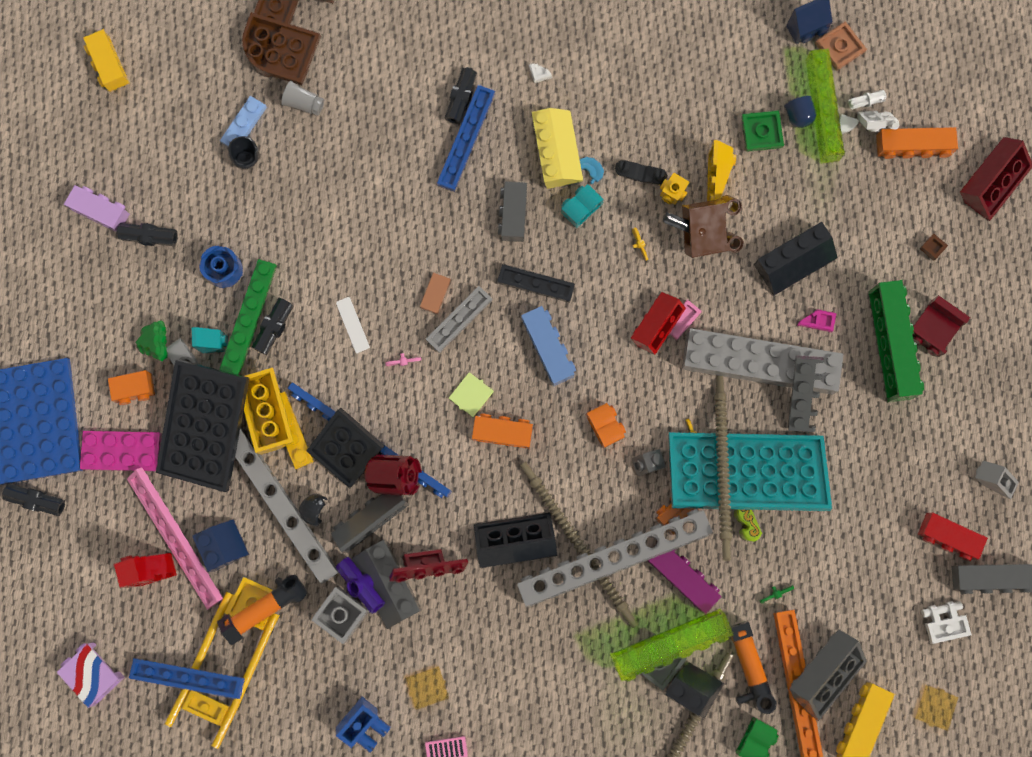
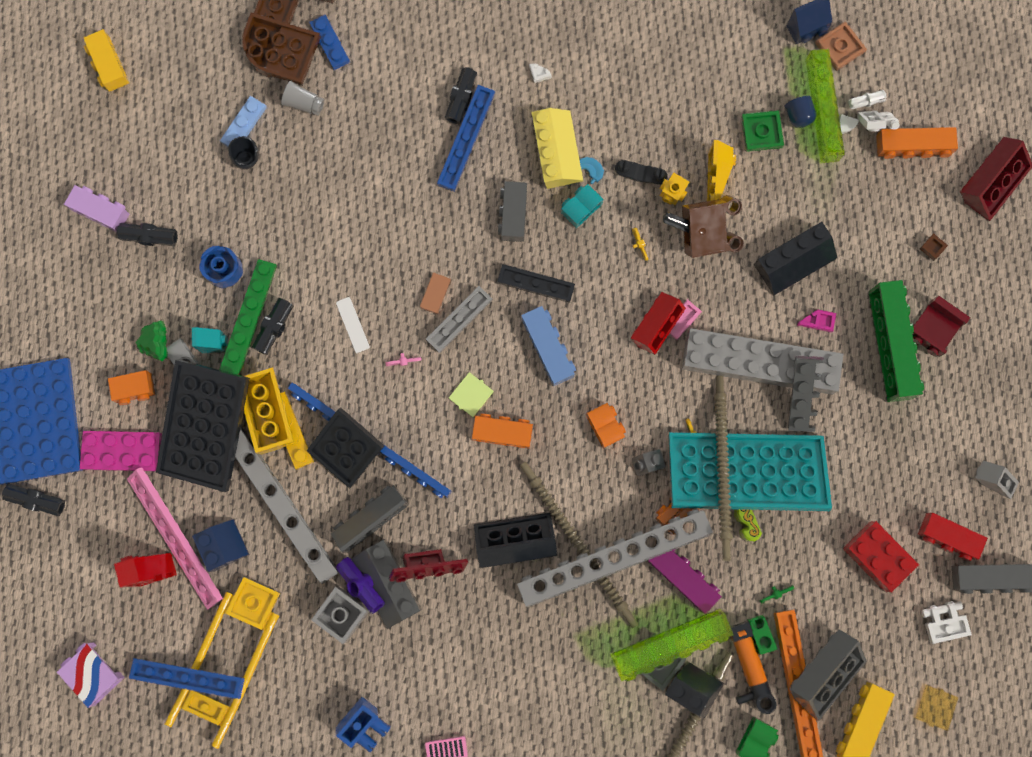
piece [217,575,307,646] -> none
black hair [299,494,328,527] -> none
dark red cylinder [364,454,422,495] -> none
clear yellow piece [406,666,449,710] -> none
none -> blue plate [309,14,350,70]
none -> green leg [747,615,777,655]
none -> red brick [842,521,919,593]

